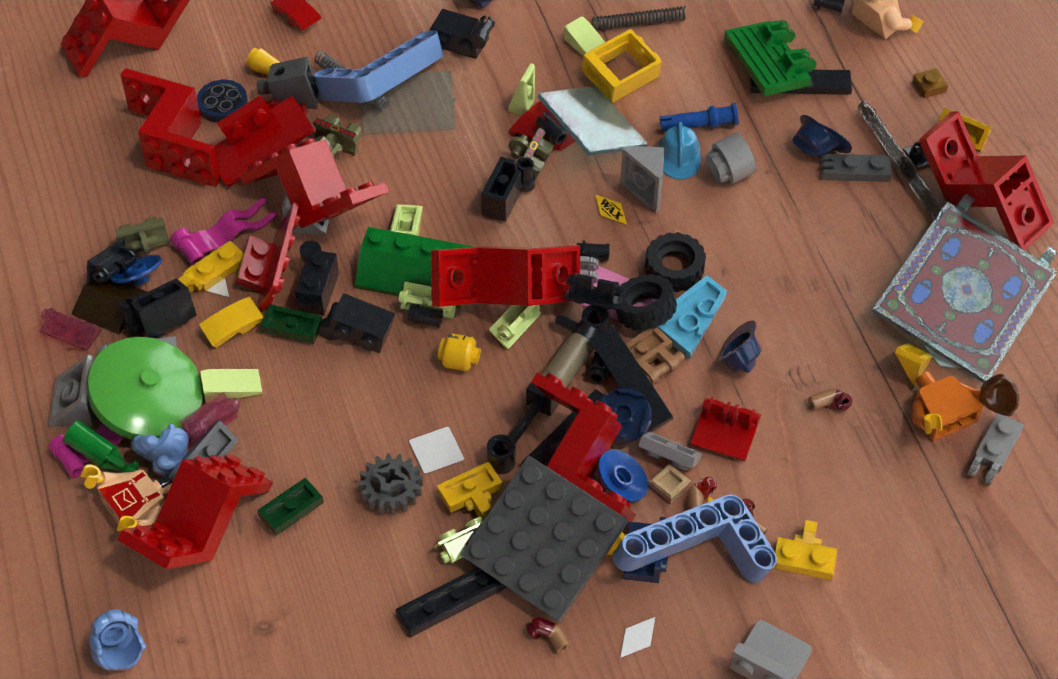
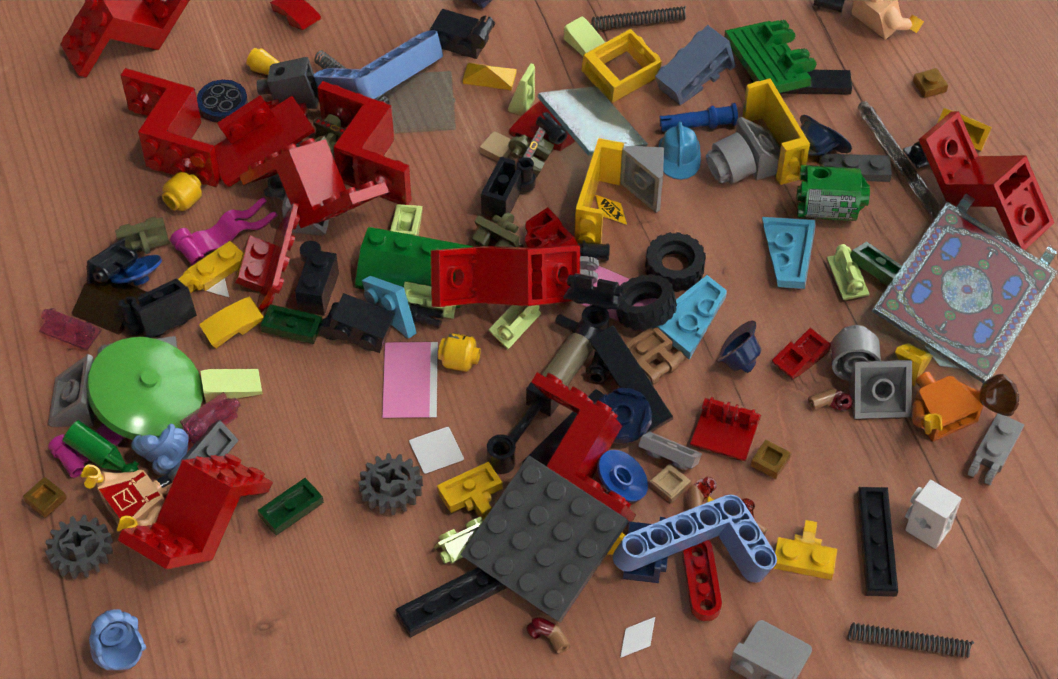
none -> pearl gold plate [23,477,67,518]
none -> dark grey gear [45,515,113,579]
none -> yellow head [162,172,202,211]
none -> dark grey plate [264,174,286,200]
none -> red bracket [318,81,412,205]
none -> medium azure wing [362,276,417,339]
none -> bright pink sticker [382,342,438,418]
none -> yellow slope [463,63,517,91]
none -> olive hips [472,213,523,247]
none -> tan tile [480,131,511,162]
none -> red slope [525,207,578,248]
none -> yellow panel [575,138,624,244]
none -> sand blue wedge [655,25,736,105]
none -> red plate [682,540,722,621]
none -> light grey slope [735,117,781,181]
none -> yellow panel [742,78,810,185]
none -> pearl gold plate [751,439,791,479]
none -> medium azure wing [762,217,816,289]
none -> red slope [772,327,831,379]
none -> green cylinder [796,165,870,221]
none -> yellowish green hinge [827,244,870,300]
none -> light grey piece [831,325,881,381]
none -> light grey slope [848,360,912,419]
none -> dark grey piece [848,622,974,658]
none -> dark green plate [850,241,908,288]
none -> black tile [857,487,898,597]
none -> white brick [905,479,962,549]

